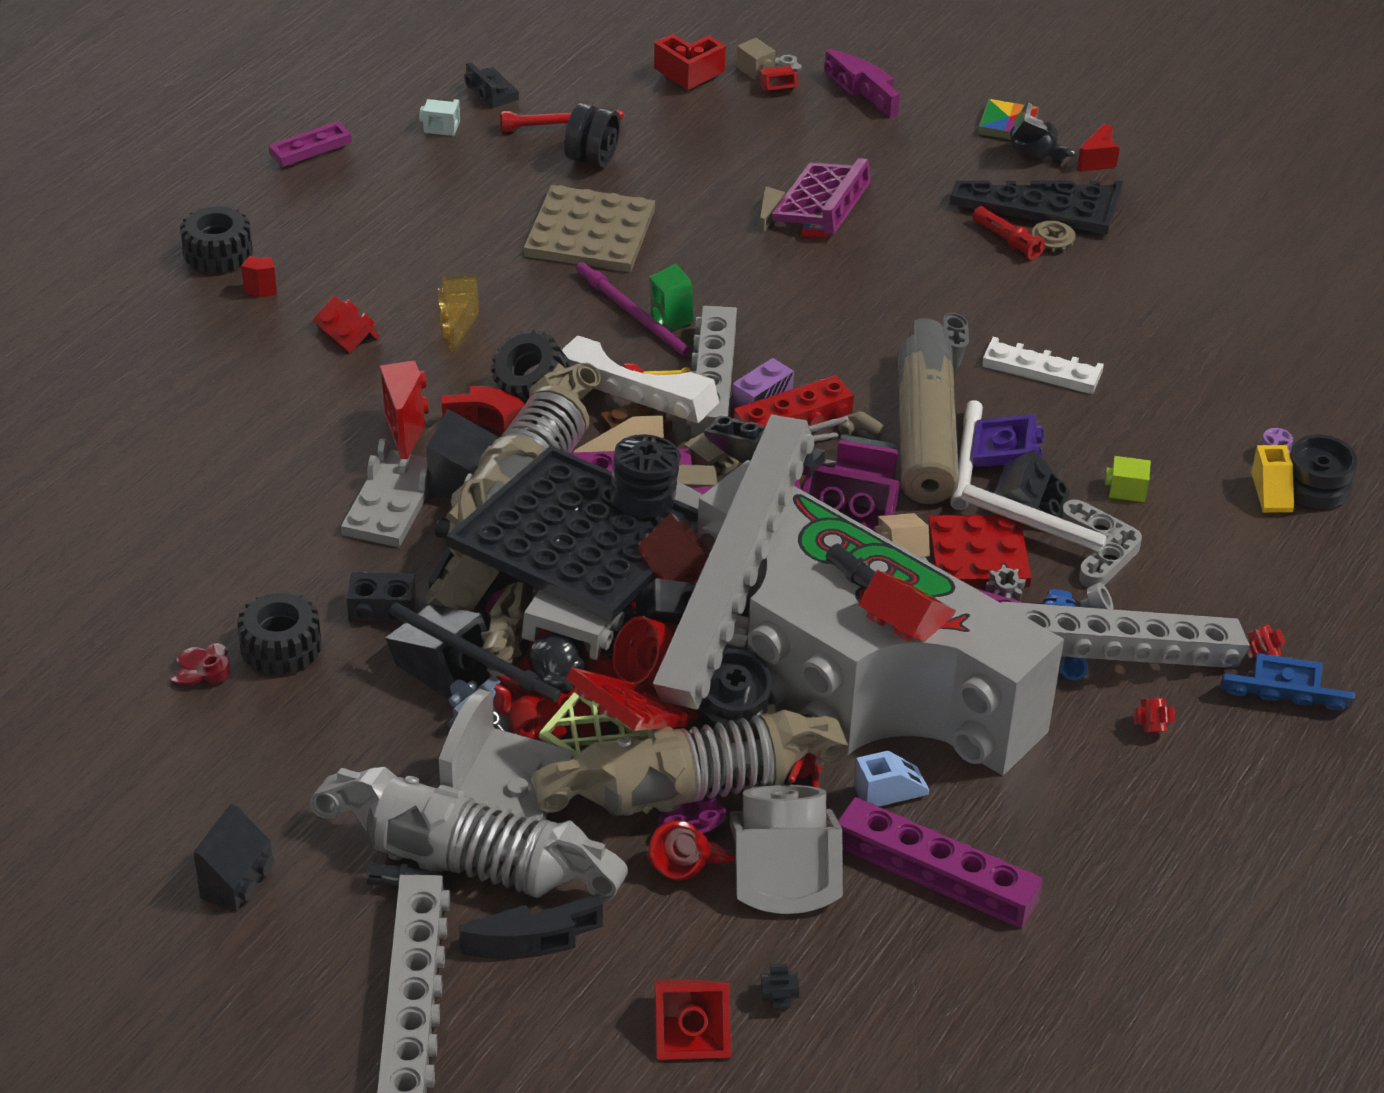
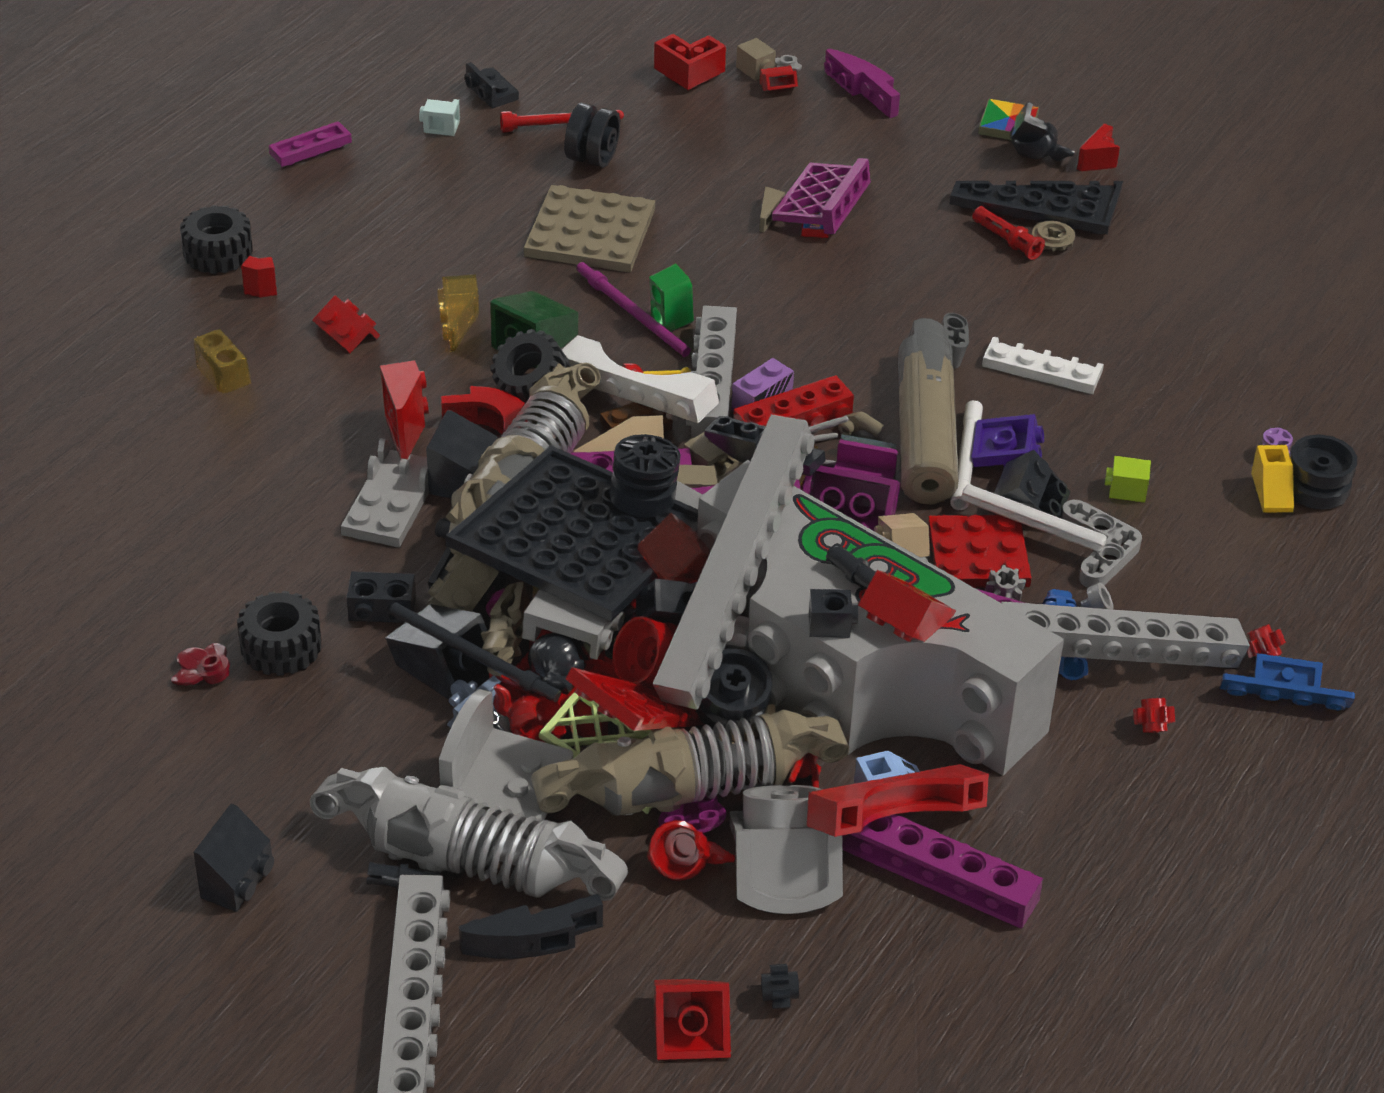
none -> clear yellow piece [193,329,251,393]
none -> dark green slope [490,291,578,368]
none -> red arch [807,764,989,837]
none -> black brick [808,589,858,638]

